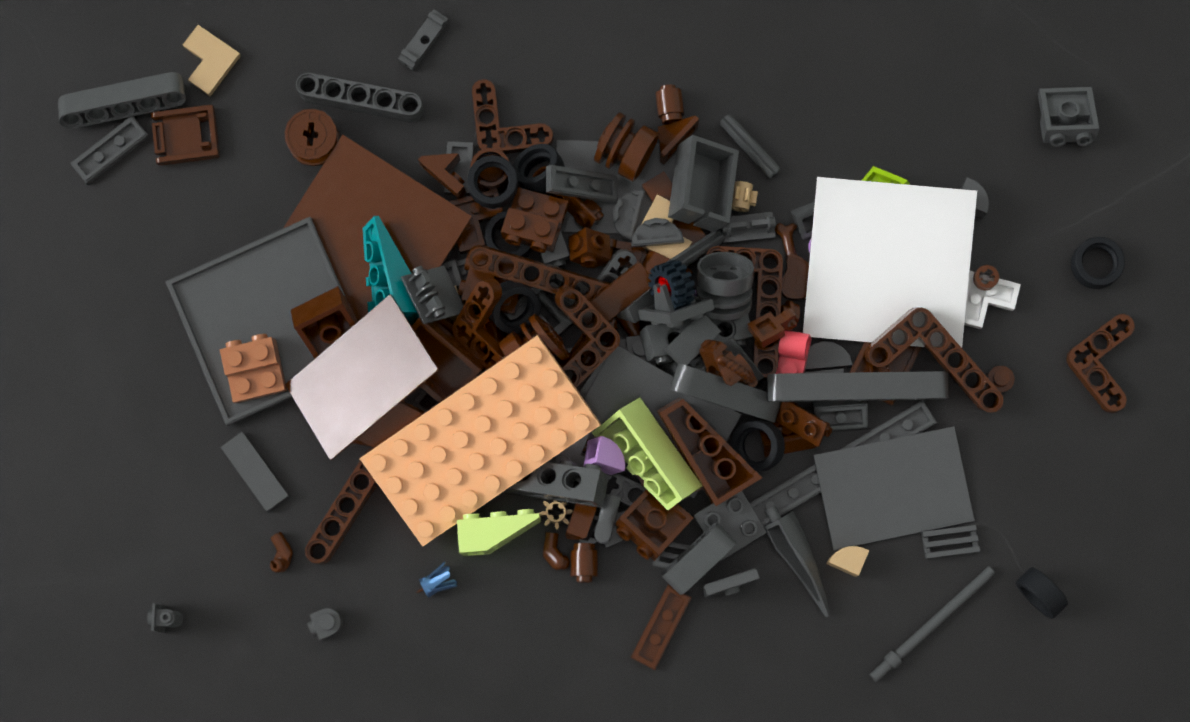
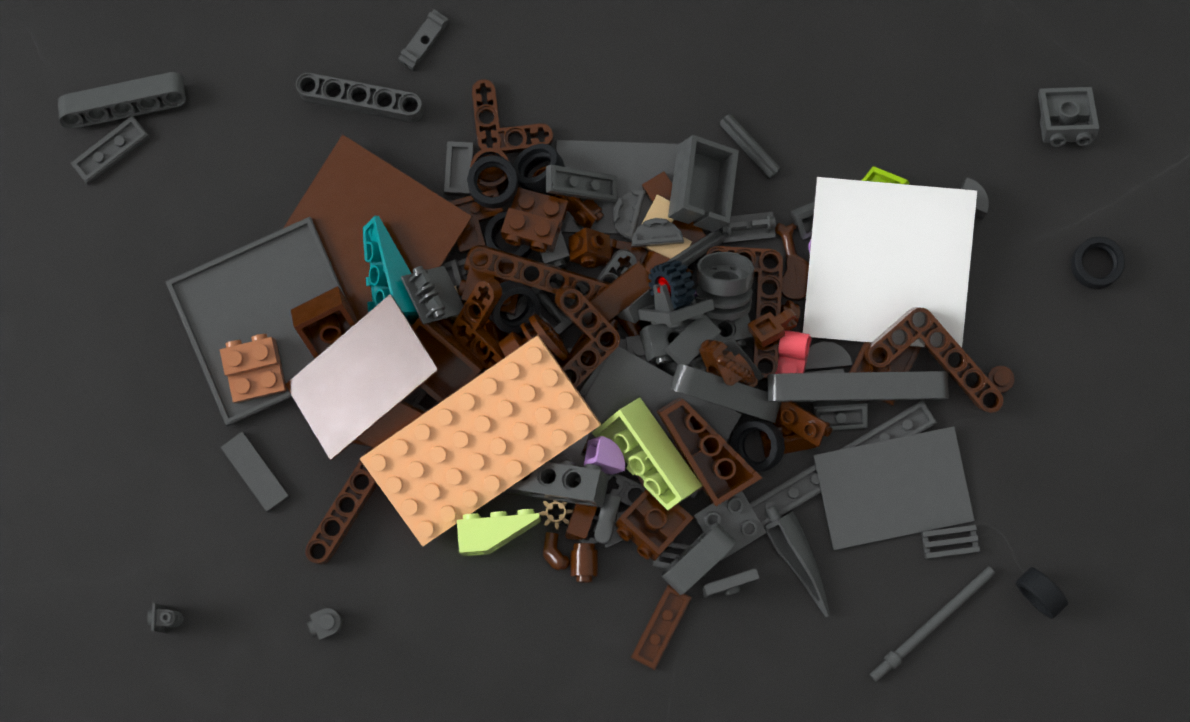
reddish brown container [151,104,220,166] -> none
tan tile [183,25,241,97] -> none
reddish brown arm [270,532,293,573] -> none
reddish brown piece [285,109,340,166] -> none
flat silver piece [417,561,457,598] -> none
reddish brown slope [418,153,466,199] -> none
reddish brown wheel [594,112,660,182] -> none
reddish brown brick [655,84,684,125] -> none
reddish brown slope [658,115,699,164] -> none
tan gear [731,181,758,212] -> none
tan brick [826,546,869,577] -> none
white plate [964,271,1021,329] -> none
reddish brown bush [973,265,999,291] -> none
reddish brown beam [1066,314,1135,413] -> none

